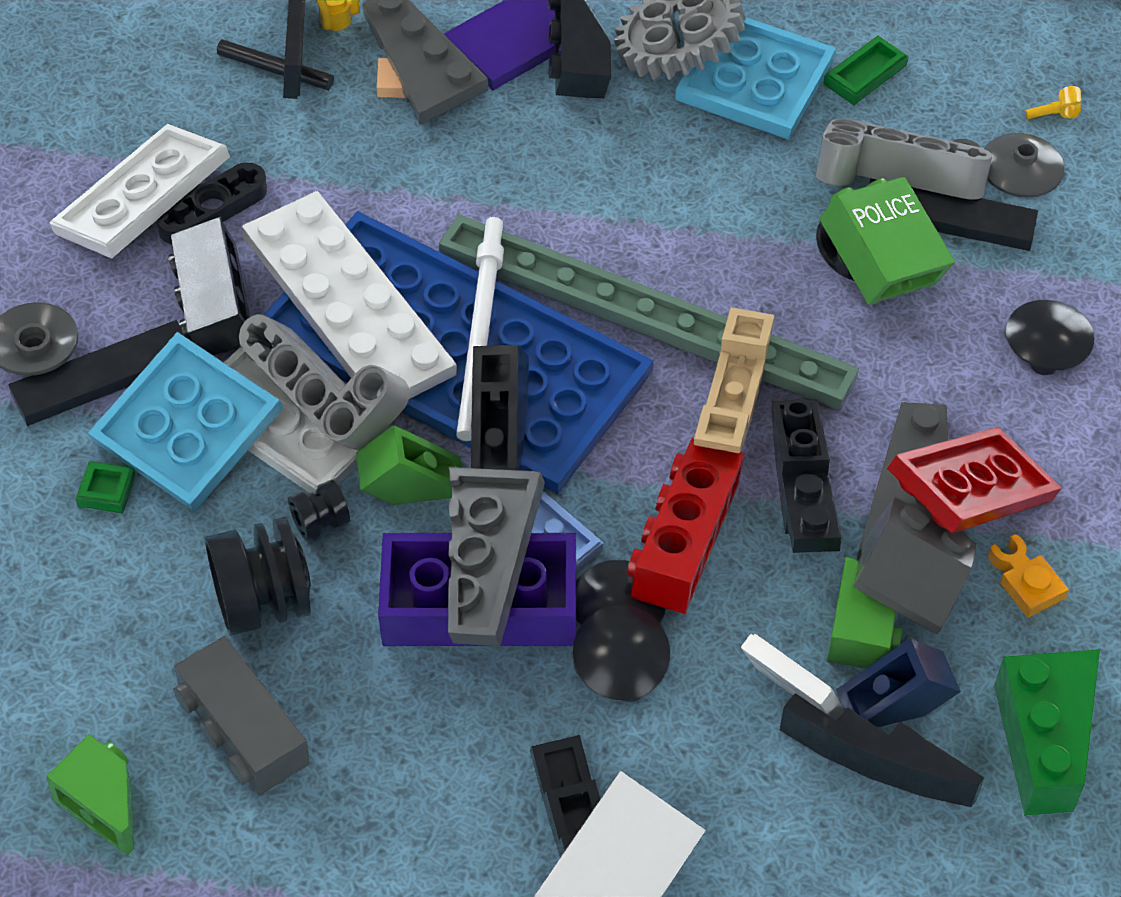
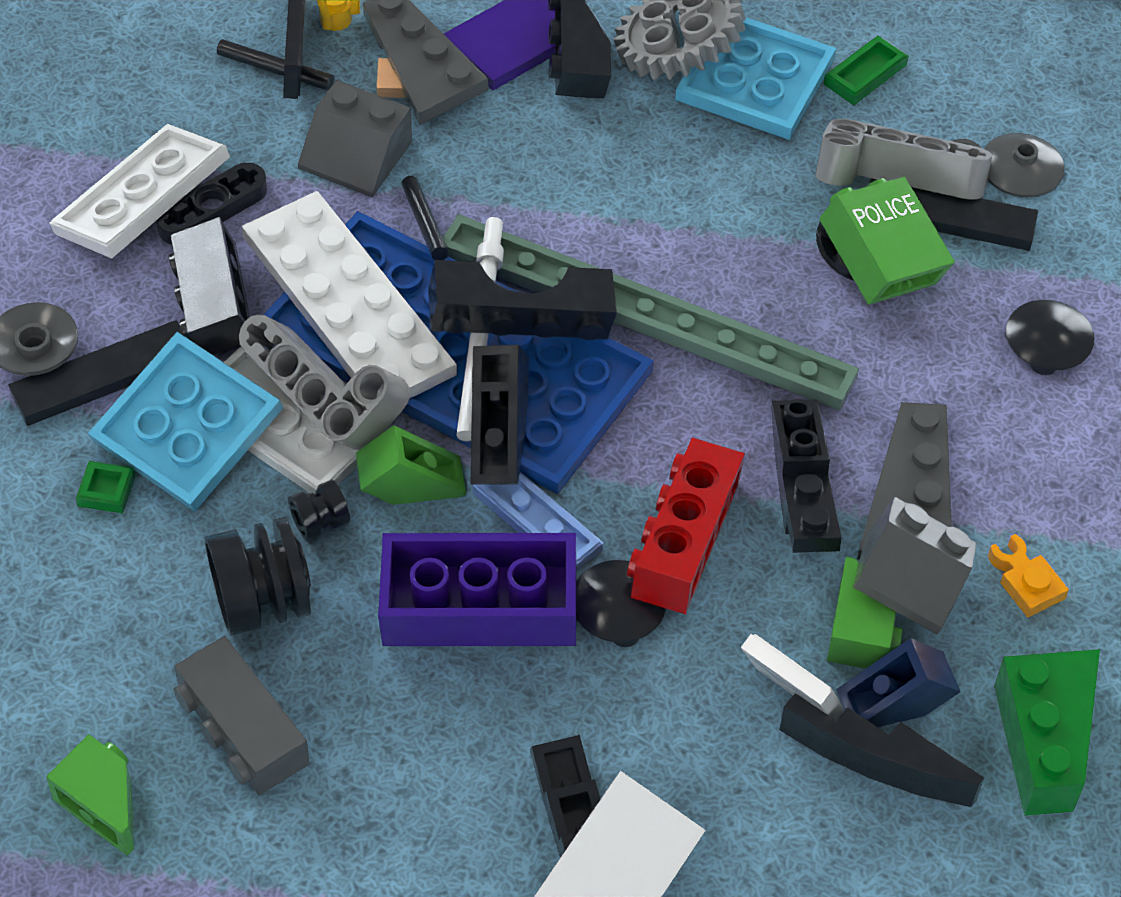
dark grey wing [448,467,545,647] -> none
black dish [573,605,670,702] -> none
tan slope [694,307,775,453] -> none
red plate [887,427,1062,534] -> none
yellow hand [1025,86,1082,120] -> none
none -> dark grey slope [298,80,412,198]
none -> black bar [401,176,449,260]
none -> black arch [428,260,617,340]

